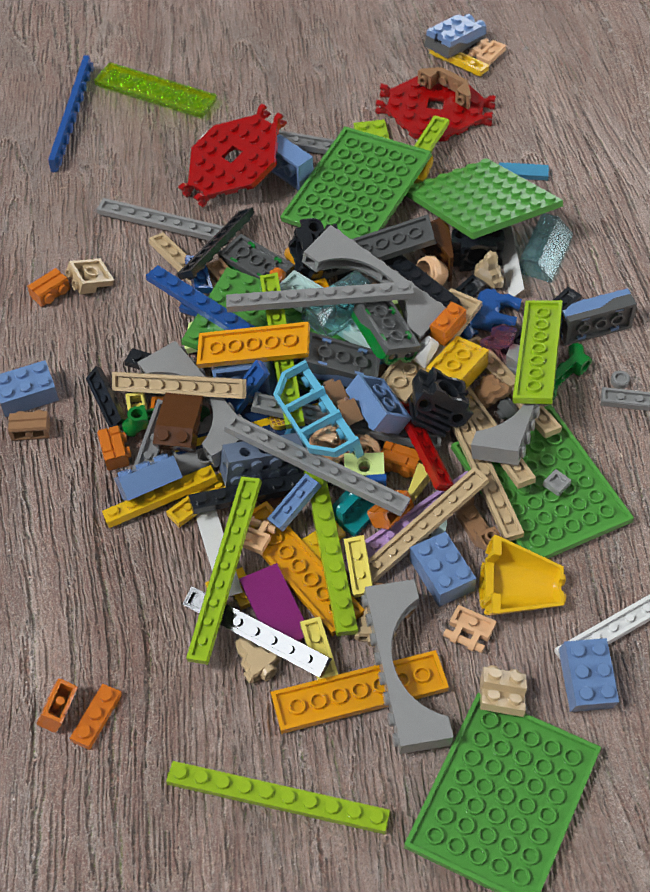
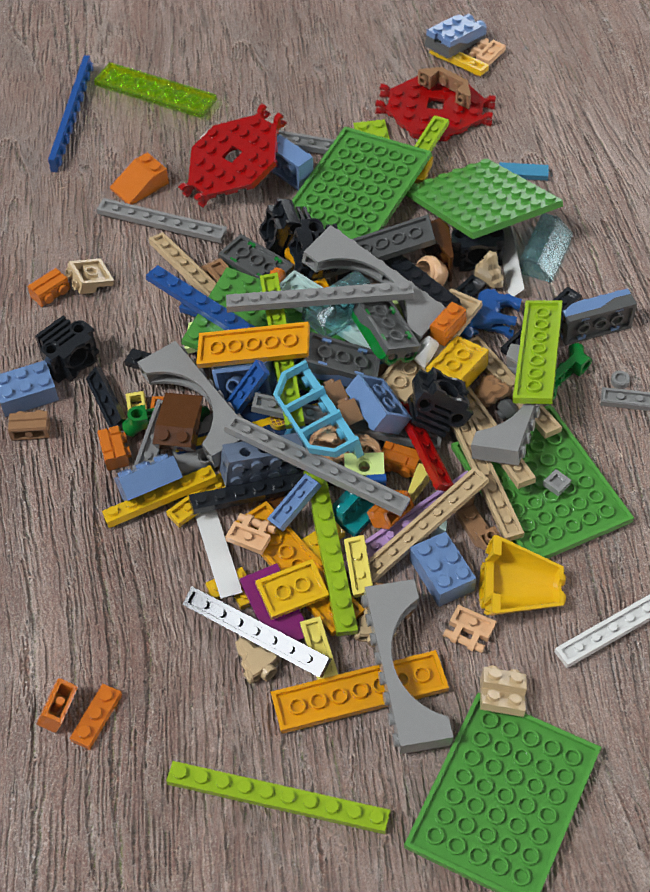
tan plate [112,372,246,399] -> none
black plate [177,207,255,280] -> none
blue plate [185,255,213,294] -> none
lime plate [186,476,262,665] -> none
clear pink slope [480,324,517,349] -> none
medium blue brick [558,638,619,712] -> none
none -> black piece [35,315,100,383]
none -> orange slope [110,152,169,205]
none -> yellow plate [255,559,329,620]
none -> black piece [258,199,311,259]

